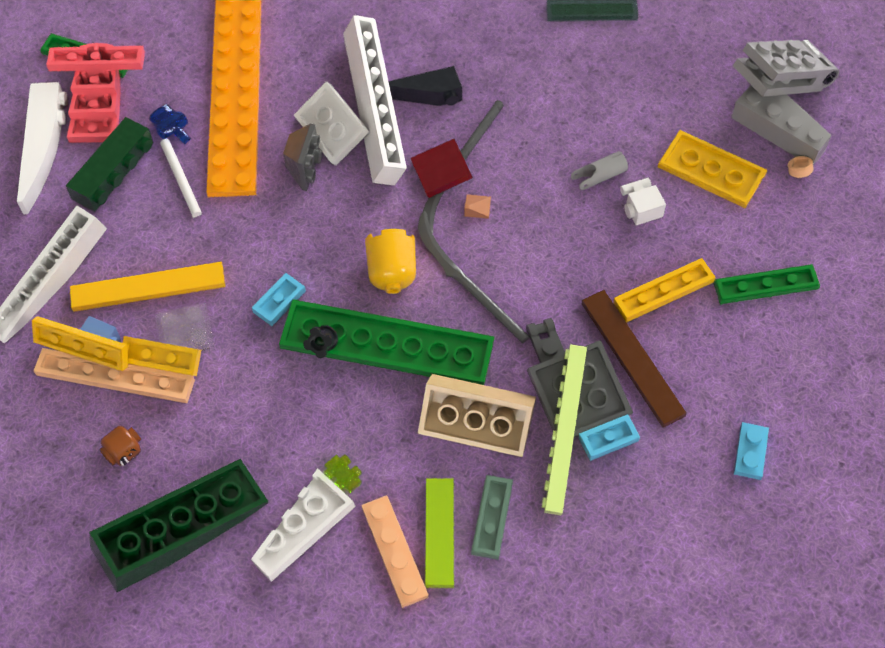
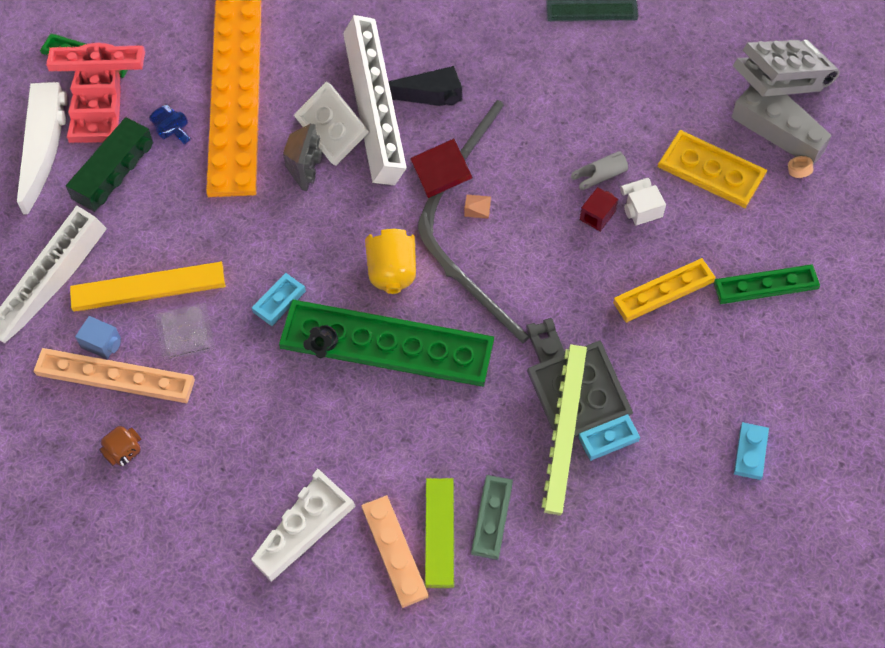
yellow tile [32,316,128,371] -> none
dark green slope [89,459,268,593] -> none
yellow plate [122,336,202,376] -> none
white bar [160,139,202,217] -> none
clear neon green piece [323,454,362,493] -> none
tan slope [418,374,536,457] -> none
reddish brown tile [581,290,687,428] -> none
none -> dark red brick [579,187,618,232]

